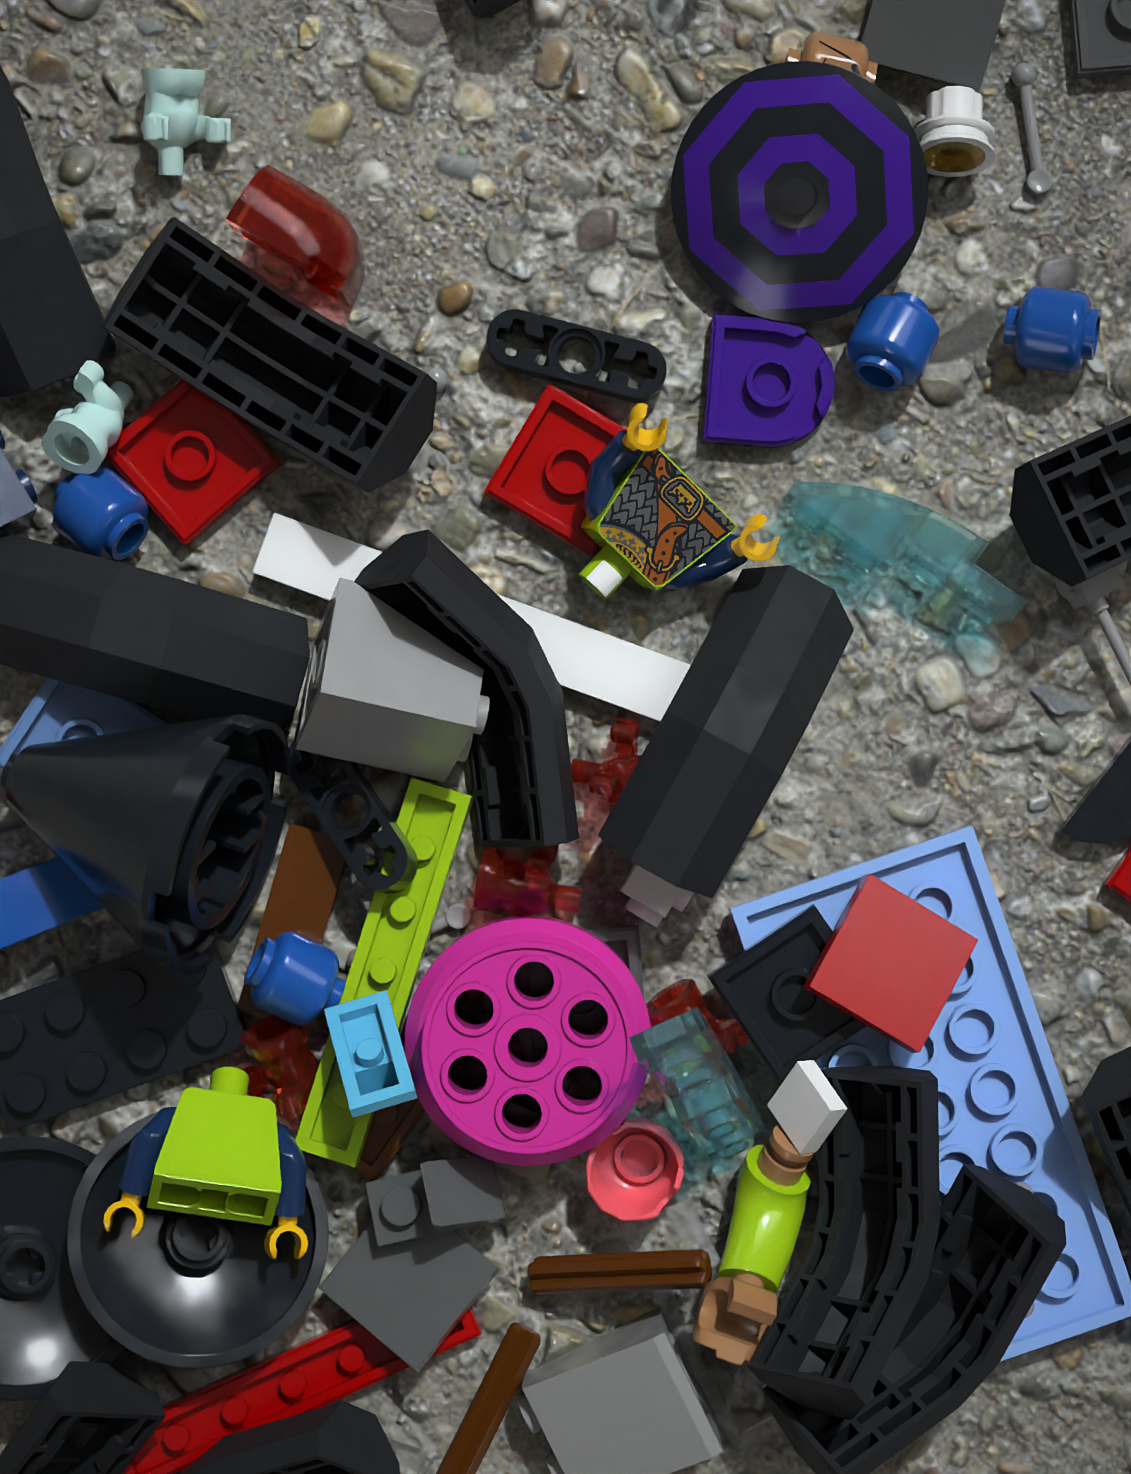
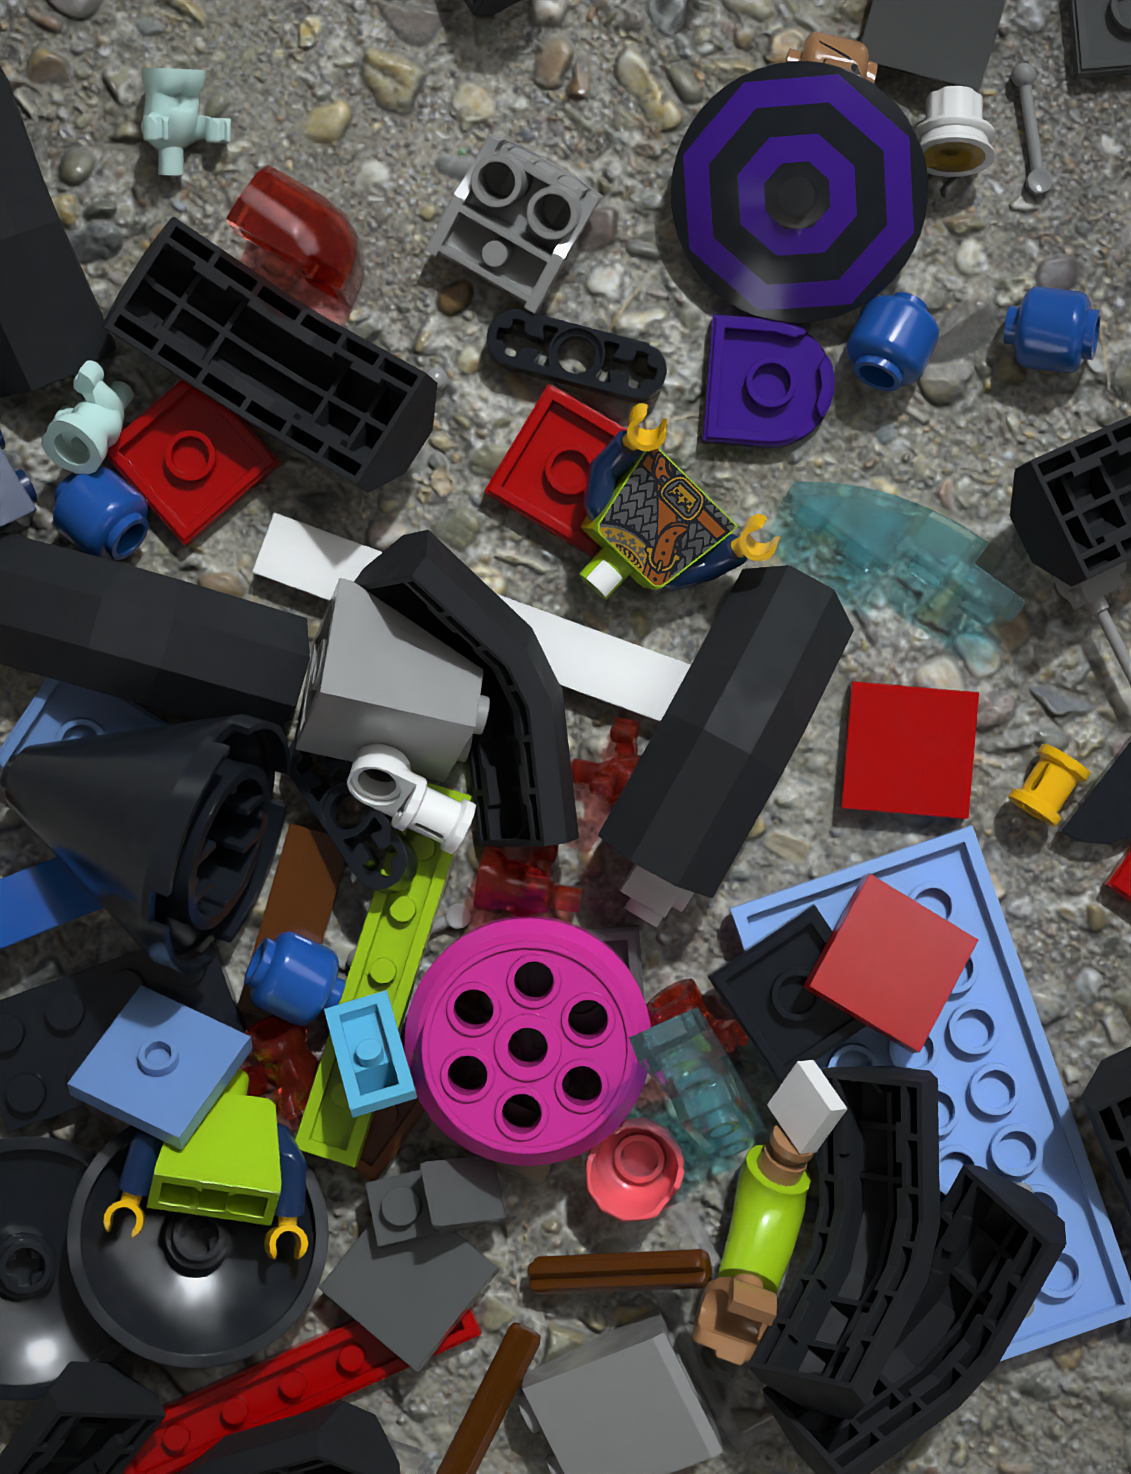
none -> medium blue plate [67,985,253,1150]
none -> white connector [347,744,476,854]
none -> light grey slope [425,133,603,314]
none -> red tile [839,681,979,819]
none -> yellow bush [1008,744,1091,828]

